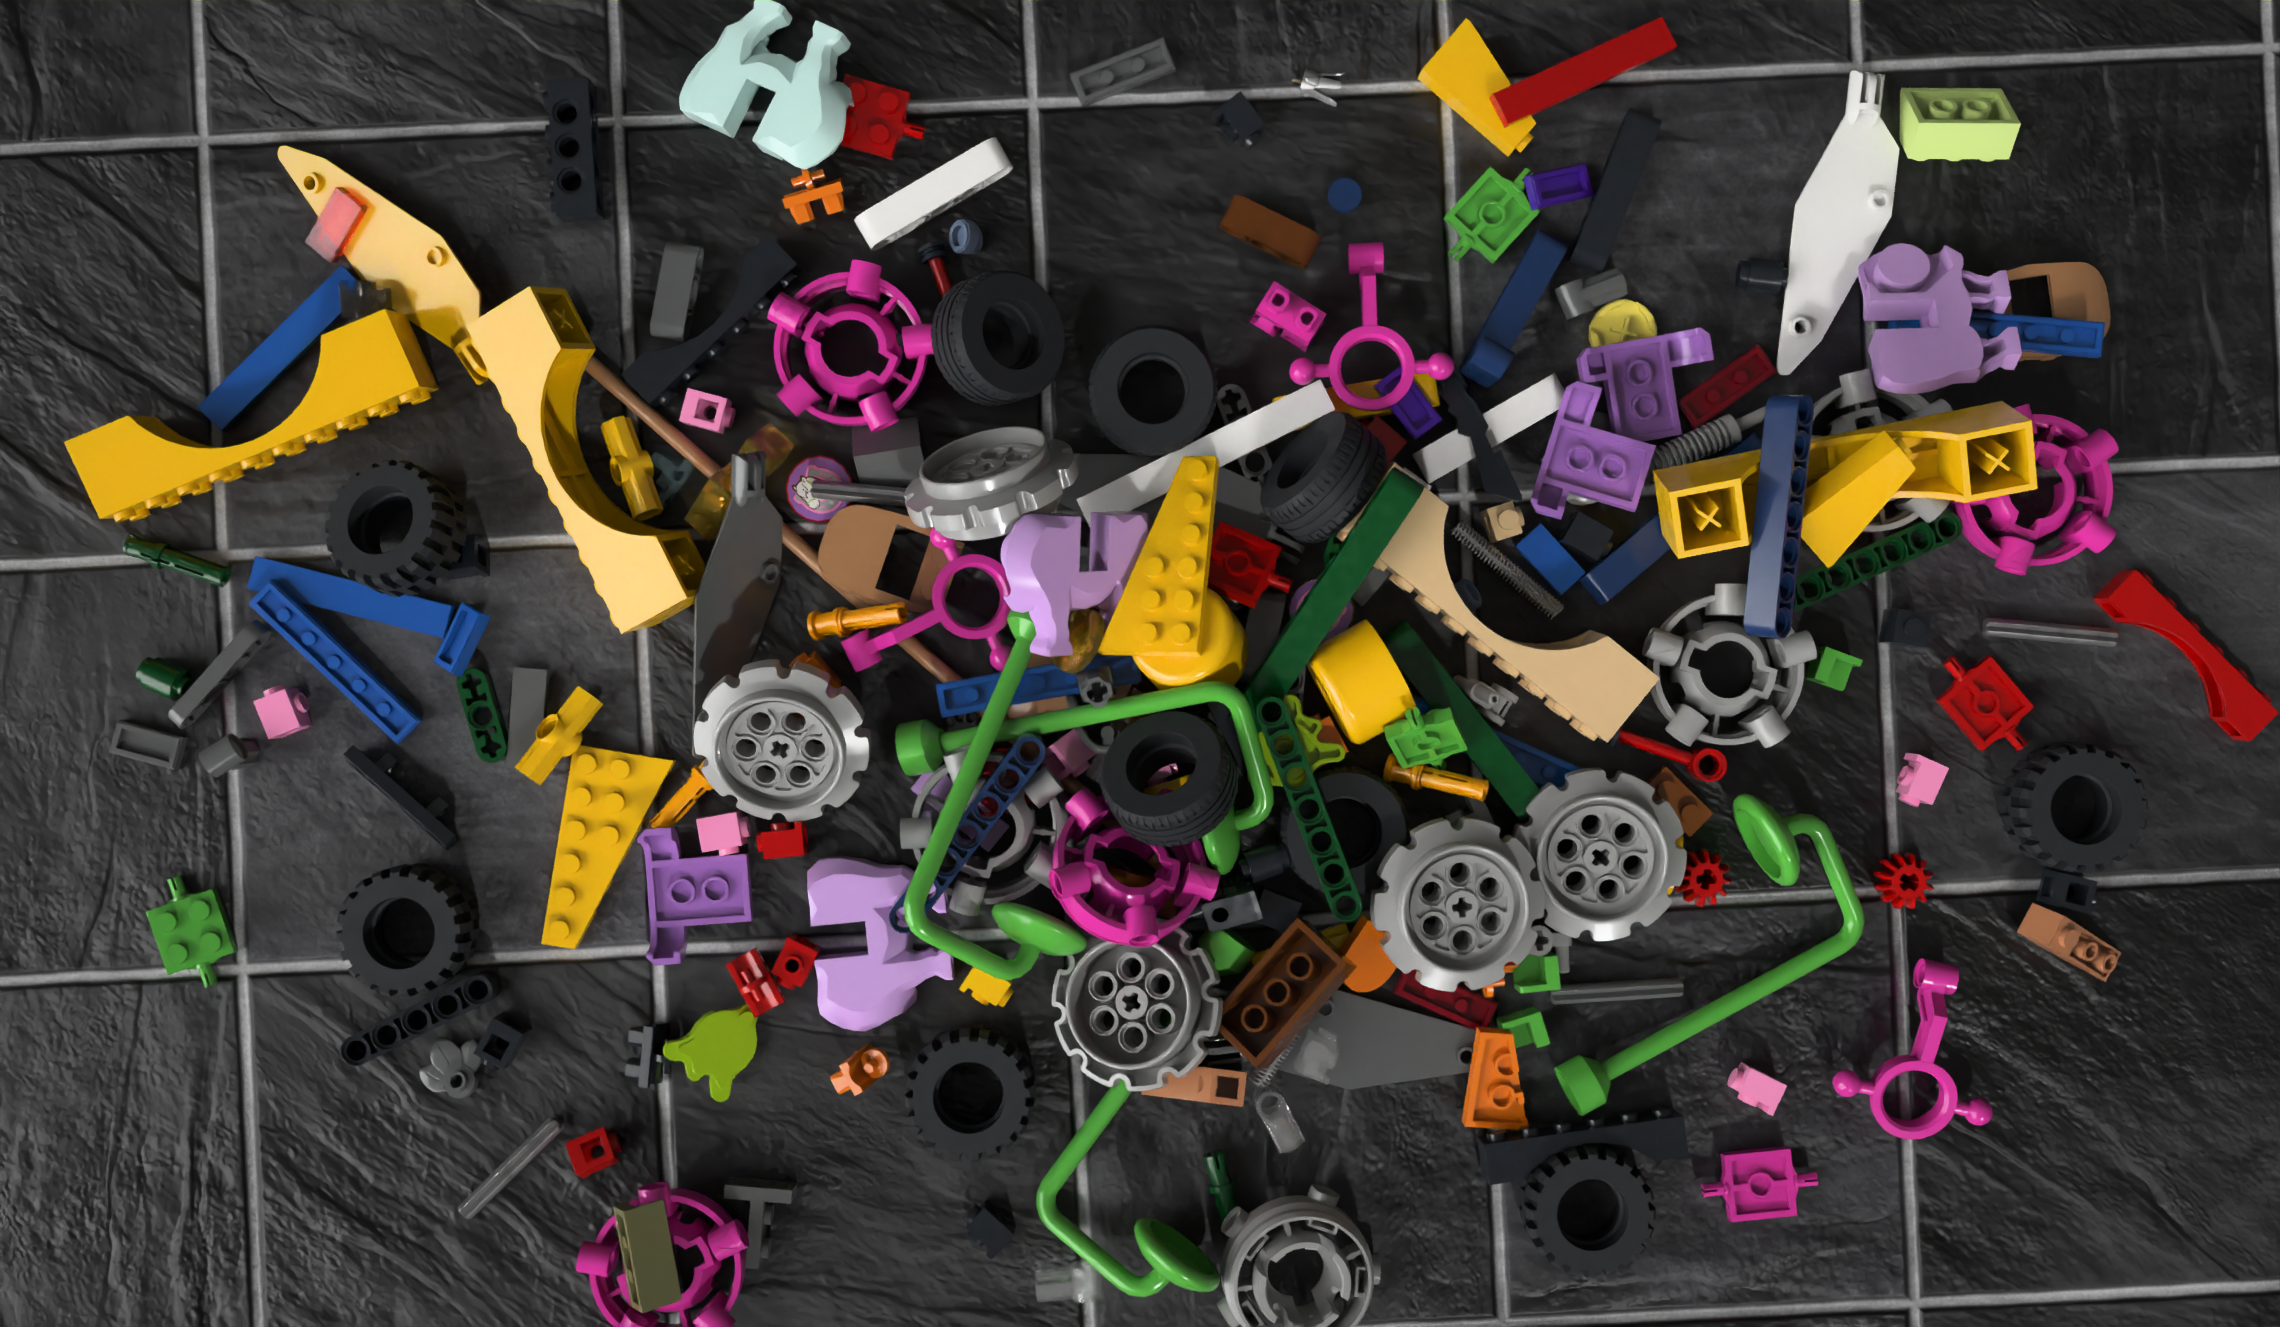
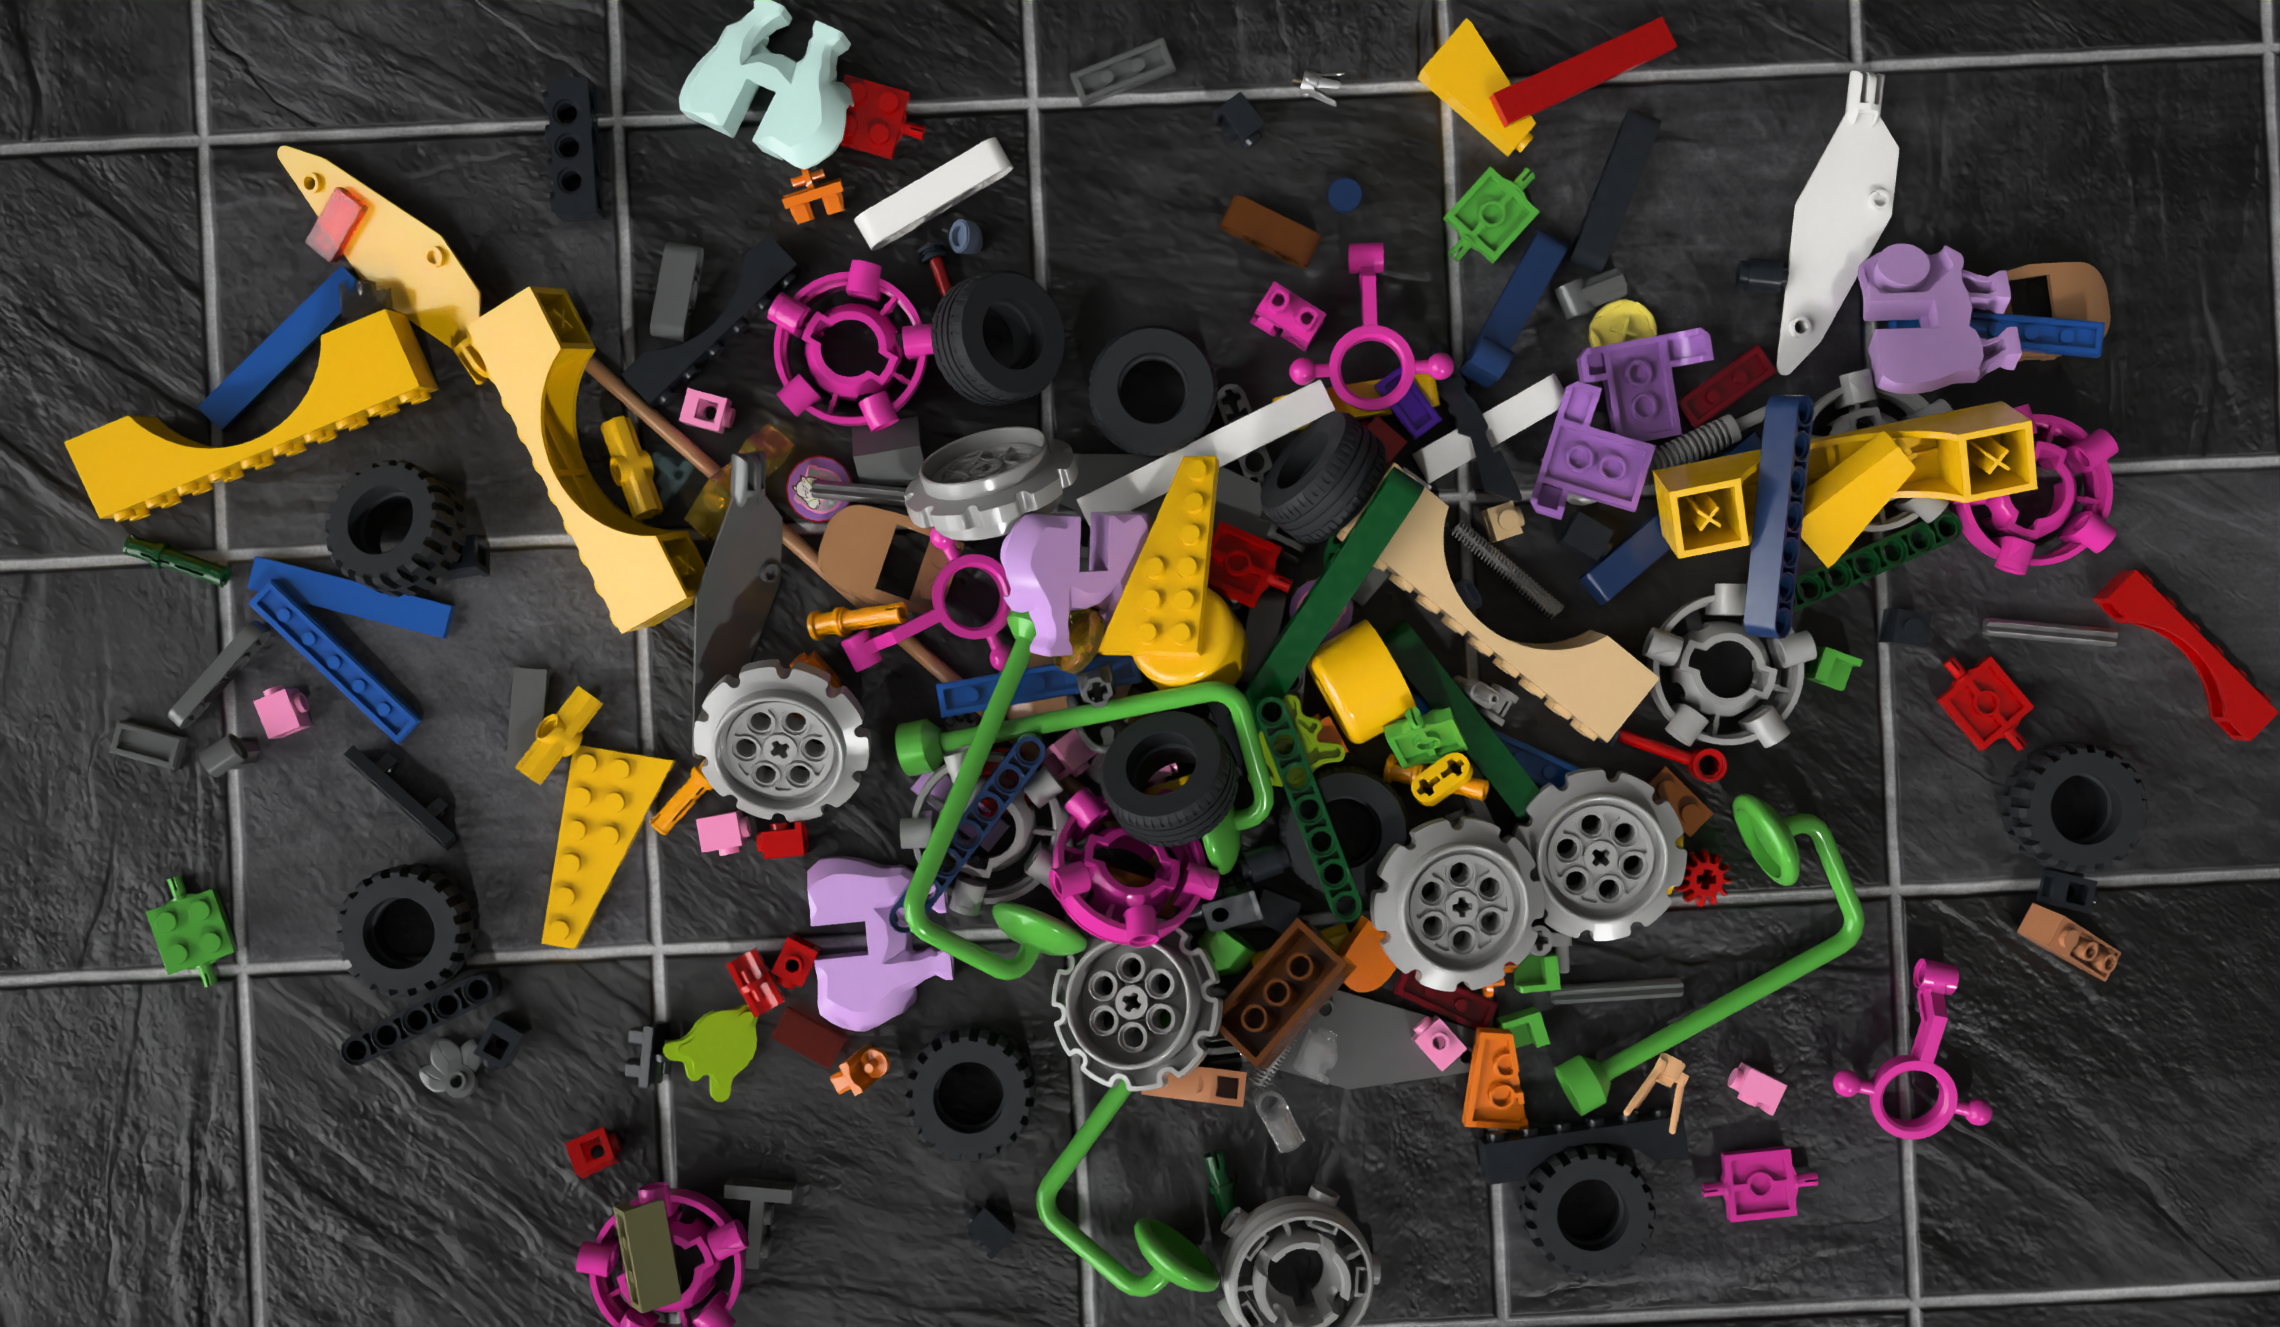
dark green brick [136,657,193,701] -> none
blue tile [433,601,491,677] -> none
dark green beam [456,668,508,763] -> none
flat silver axle [458,1115,564,1220] -> none
medium lavender piece [637,827,754,966] -> none
yellow brick [959,967,1014,1008] -> none
clear piece [1035,1261,1103,1303] -> none
blue tile [1514,523,1586,595] -> none
dark purple tile [1524,163,1594,211] -> none
red gear [1873,852,1934,909] -> none
bright pink brick [1896,753,1949,807] -> none
yellowish green slope [1900,88,2021,162] -> none
none -> clear red tile [770,1006,847,1069]
none -> yellow beam [1411,752,1473,806]
none -> bright pink brick [1411,1015,1467,1072]
none -> light nougat plant [1623,1053,1689,1134]

